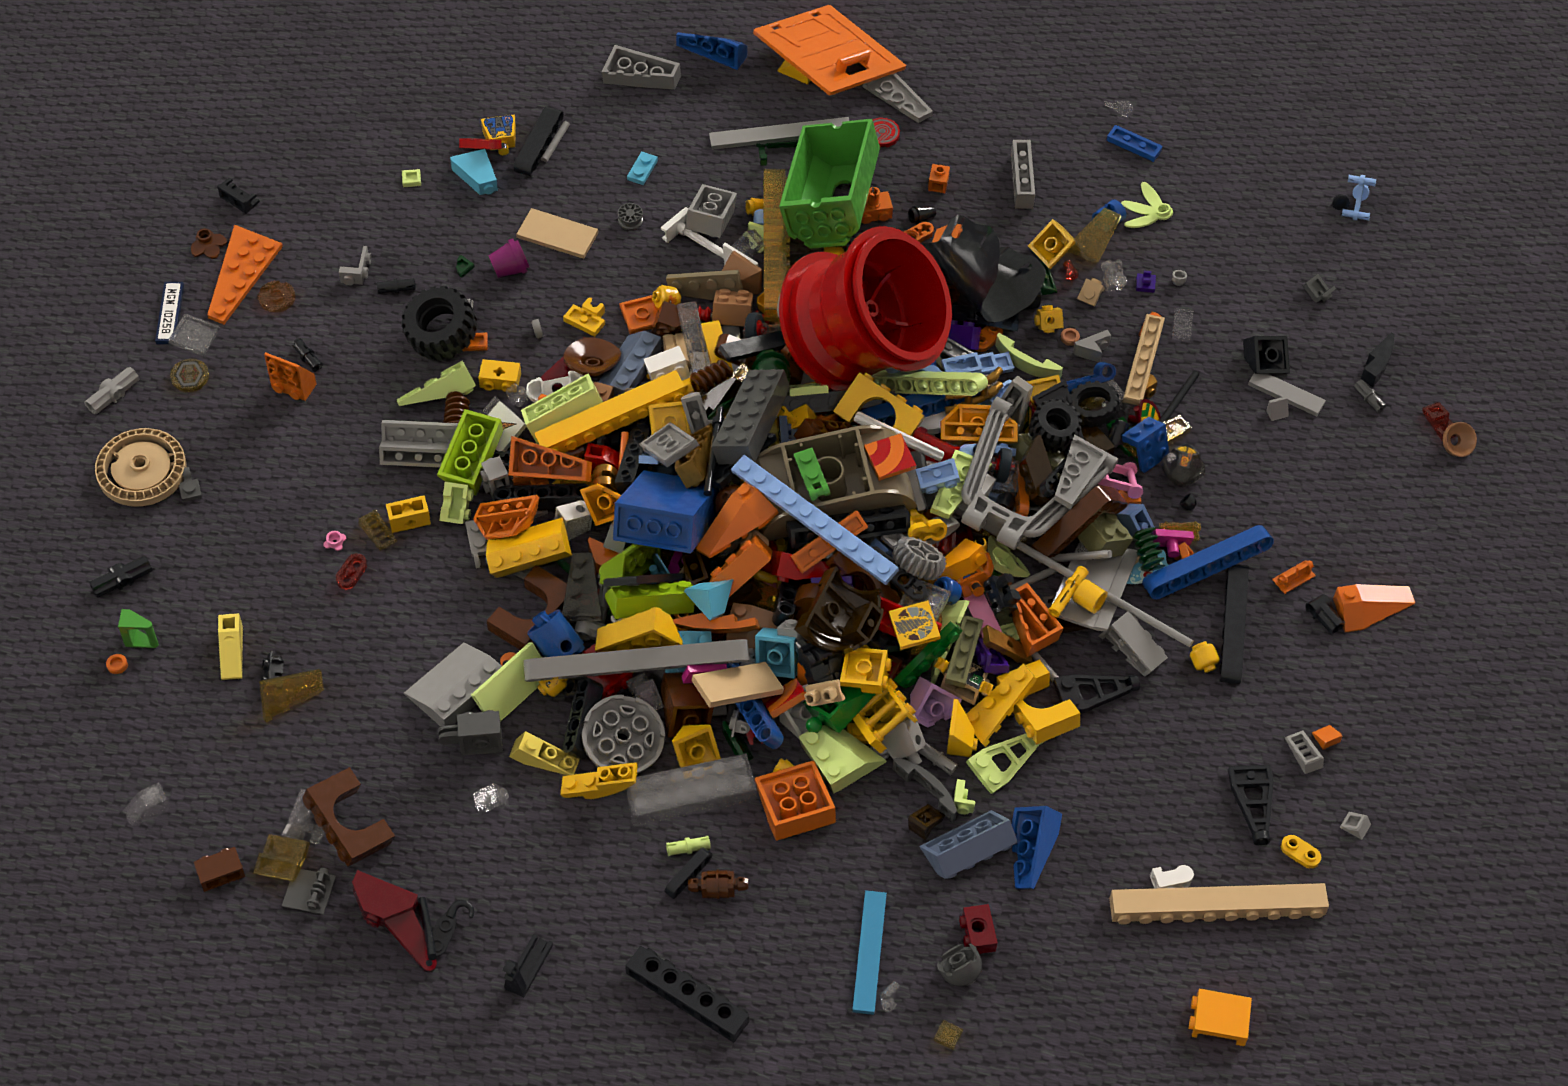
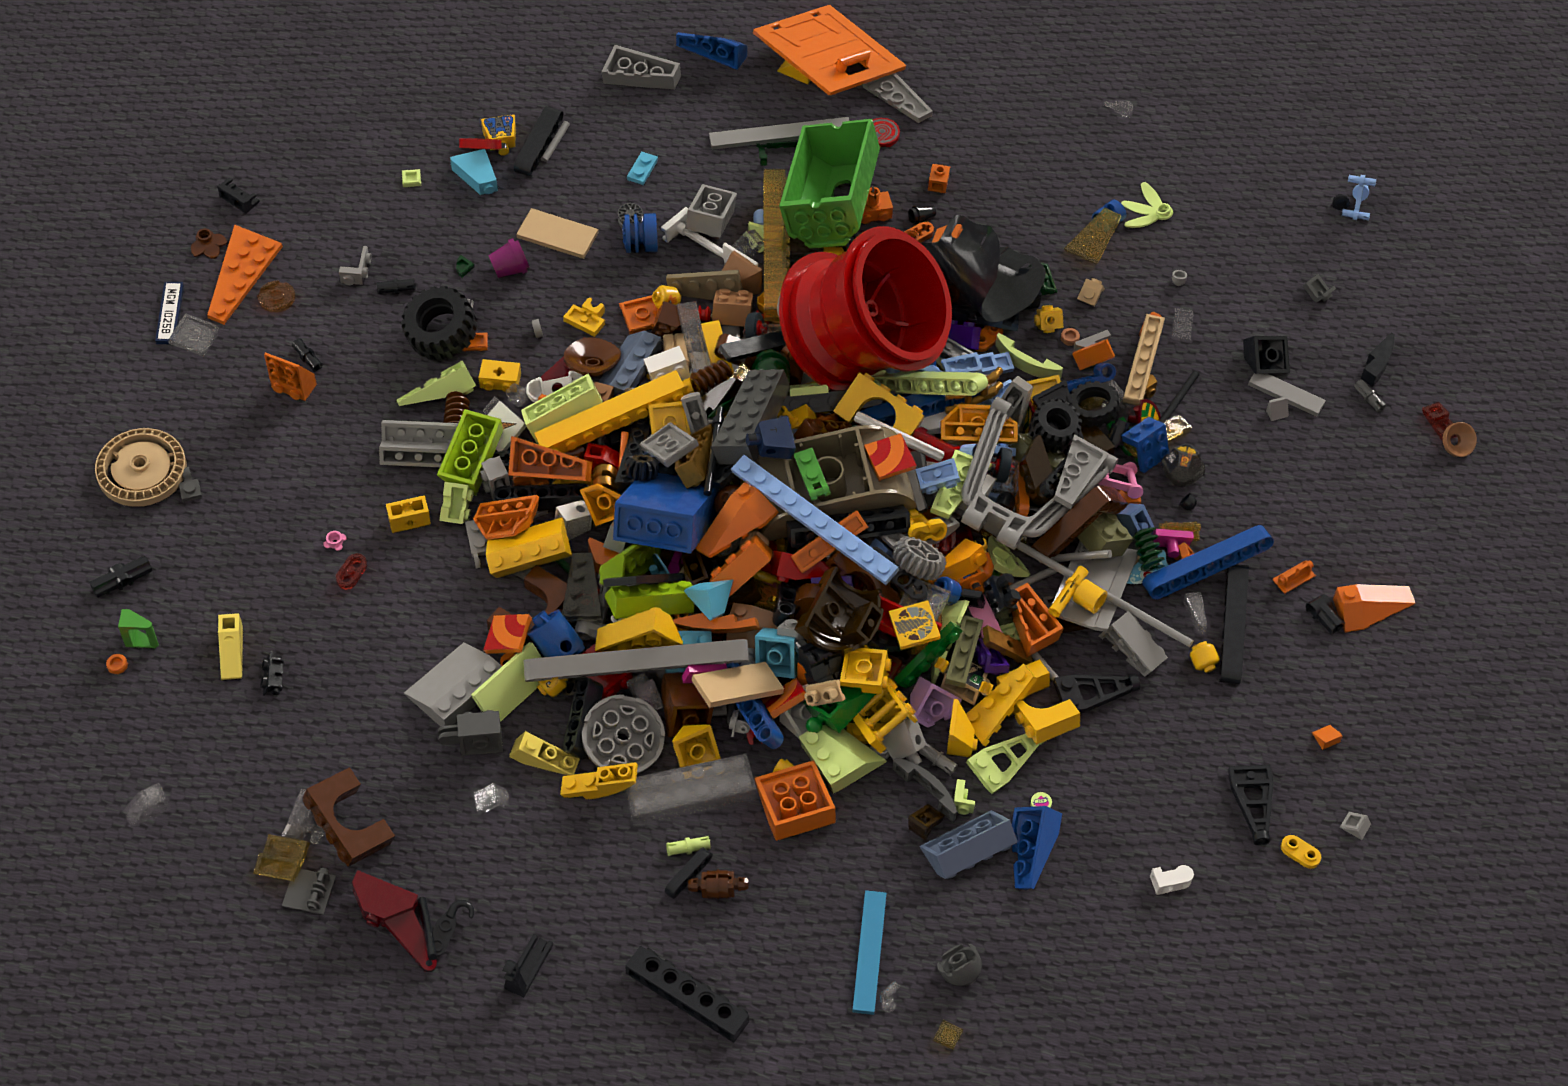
light grey piece [84,367,140,414] -> none
clear yellow tile [170,359,209,392] -> none
reddish brown brick [194,847,245,892] -> none
clear yellow wing [259,669,324,722] -> none
clear yellow slope [358,509,397,551] -> none
dark green slope [722,721,754,764] -> none
yellow cone [745,198,774,216] -> none
dark red brick [959,904,998,954] -> none
light grey brick [1011,140,1035,209] -> none
yellow slope [1028,219,1076,269] -> none
clear red arm [1063,260,1079,280] -> none
clear hips [1101,259,1127,296] -> none
blue plate [1106,125,1163,162] -> none
tan brick [1109,883,1329,924] -> none
dark purple tile [1136,271,1156,293] -> none
light orange panel [1189,989,1252,1046] -> none
light grey slope [1285,730,1324,774] -> none
none -> orange tile [483,614,532,654]
none -> blue wheel [622,213,658,253]
none -> black gear [625,454,659,481]
none -> dark blue torso [746,416,796,459]
none -> black tile [961,589,986,608]
none -> yellowish green tile [1030,792,1052,808]
none -> orange tile [1072,339,1115,370]
none -> clear slope [1183,592,1207,636]

